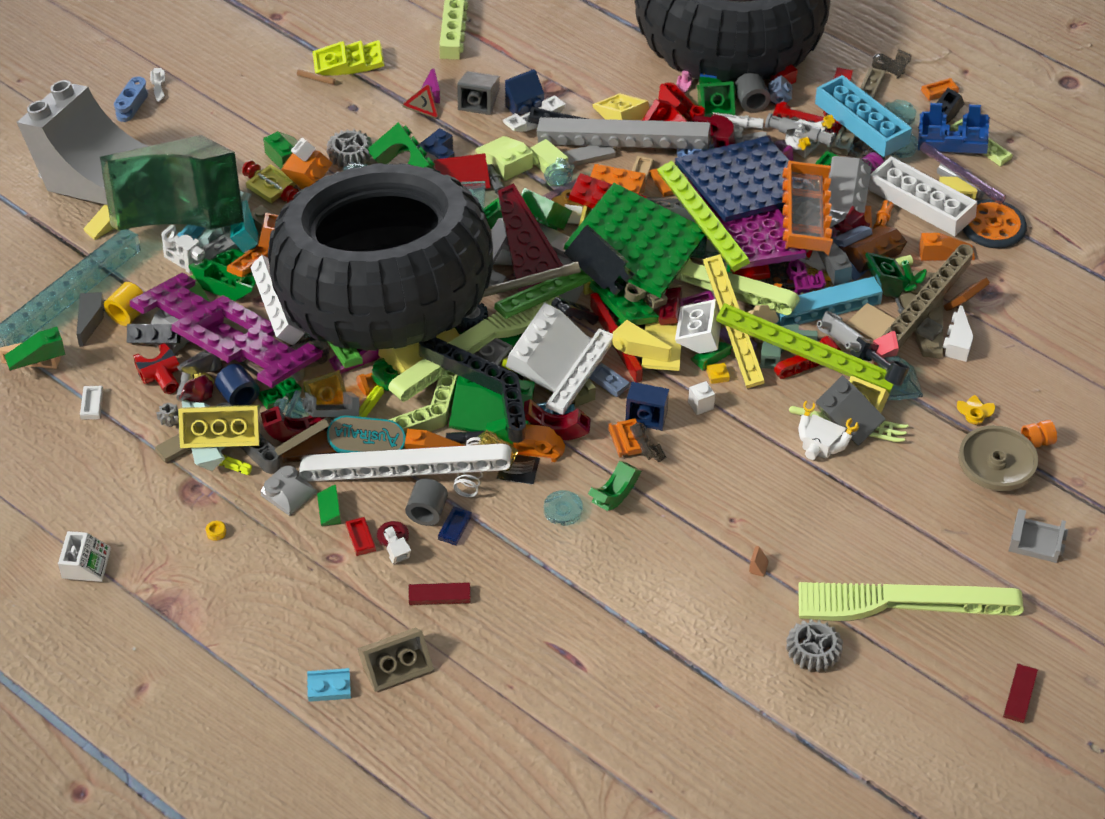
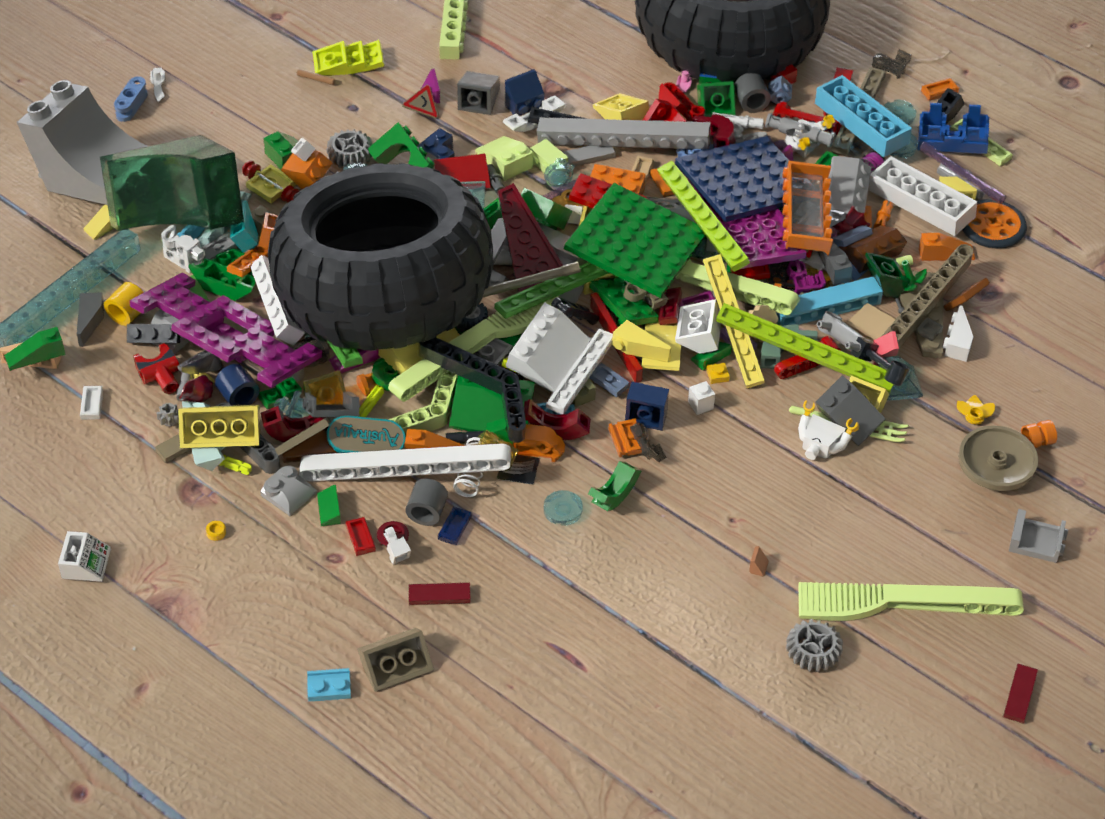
black tile [564,225,635,295] -> none

